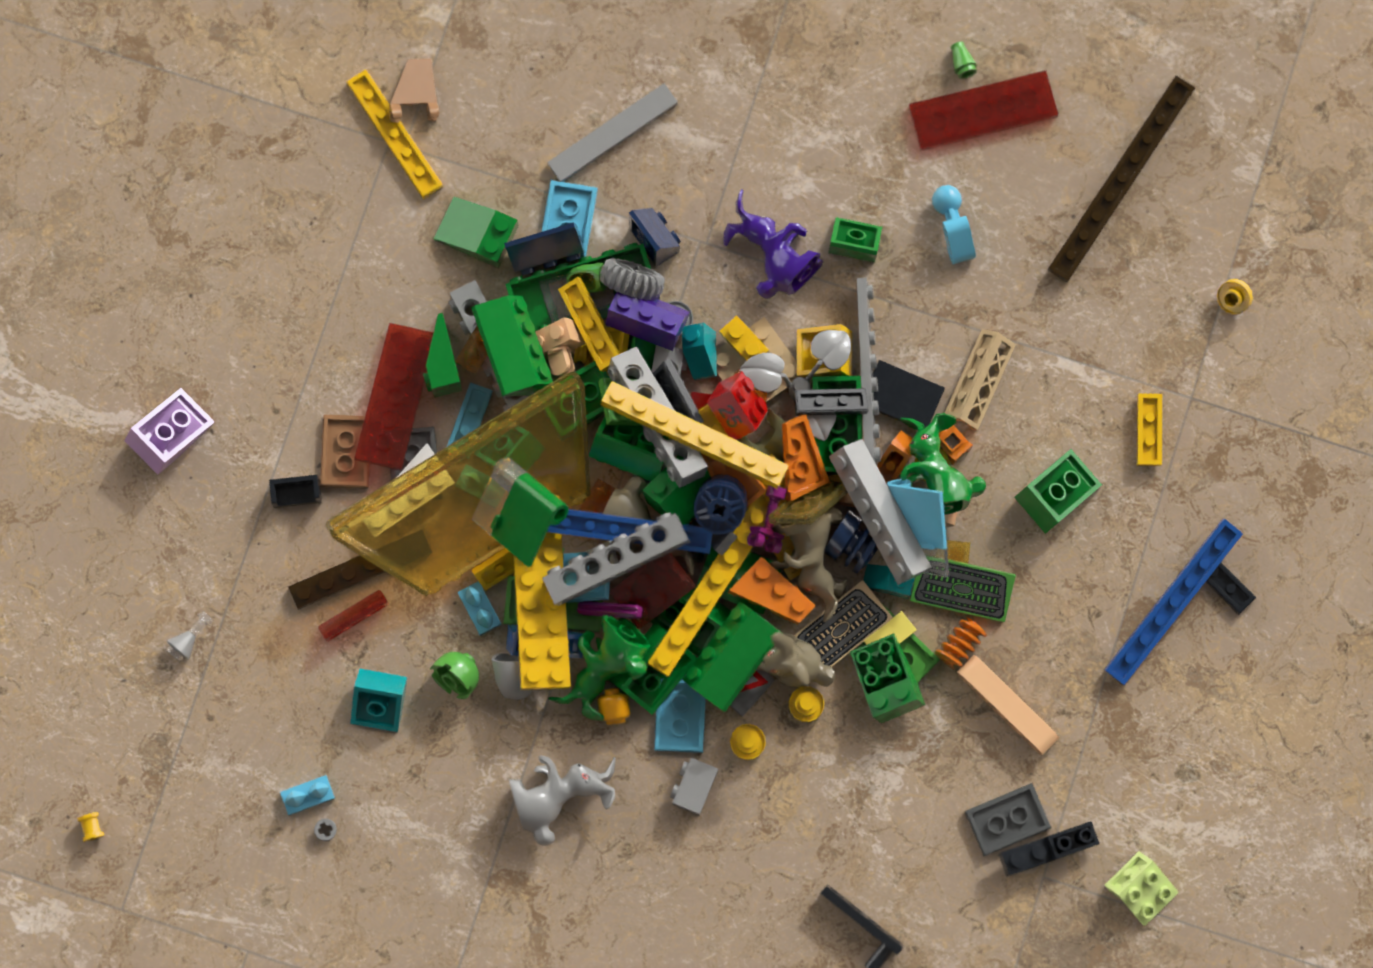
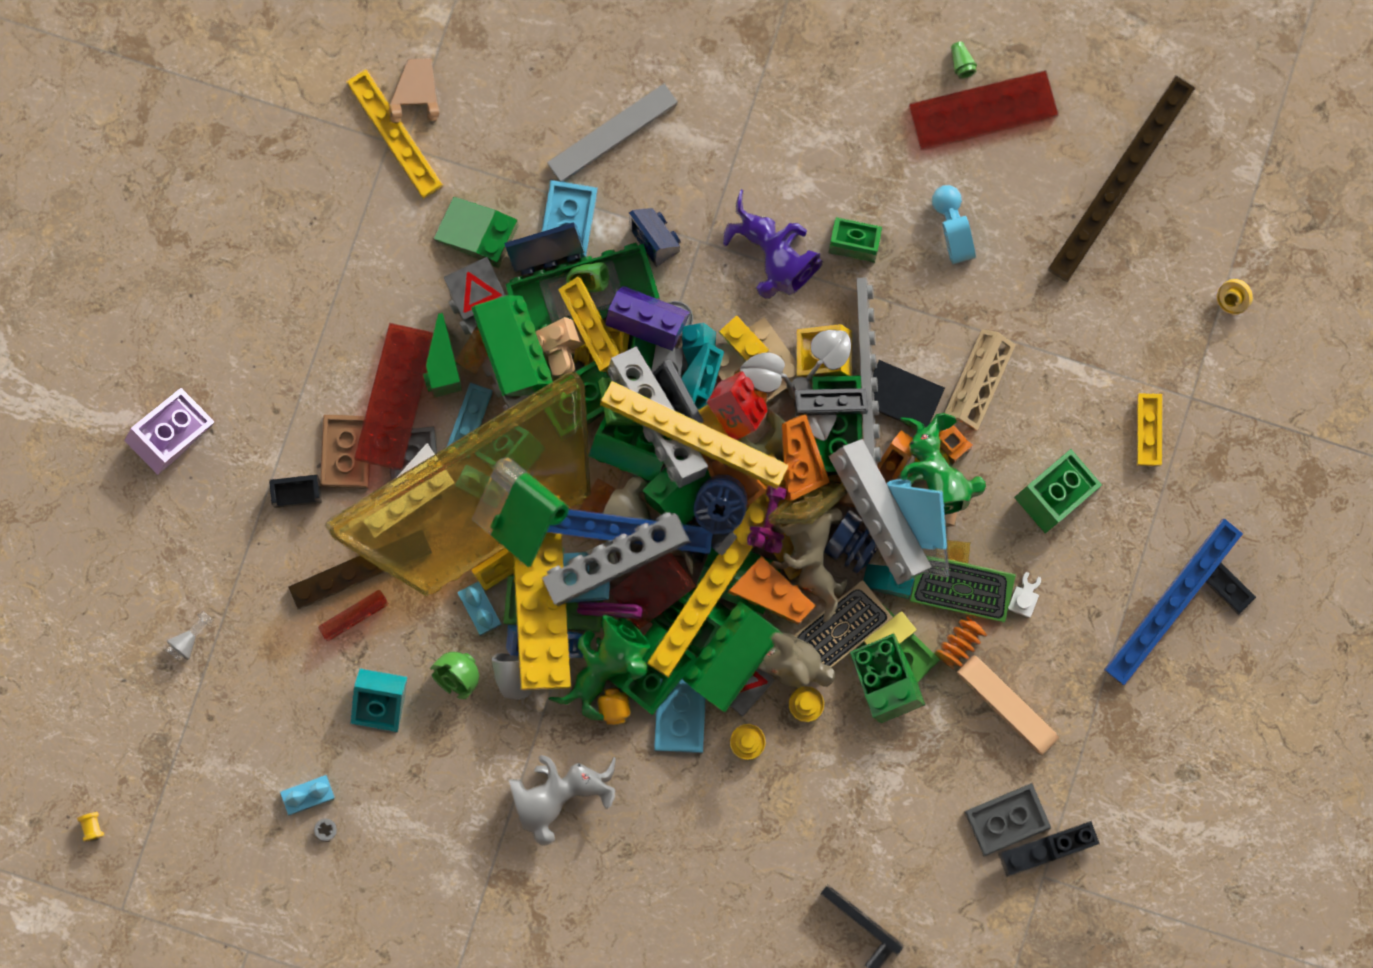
light grey gear [600,258,665,301] -> none
light grey hinge [670,758,718,816] -> none
yellowish green bracket [1105,851,1178,926] -> none
none -> flat silver tile [444,257,506,321]
none -> teal slope [681,343,724,410]
none -> white plate [1008,572,1041,618]

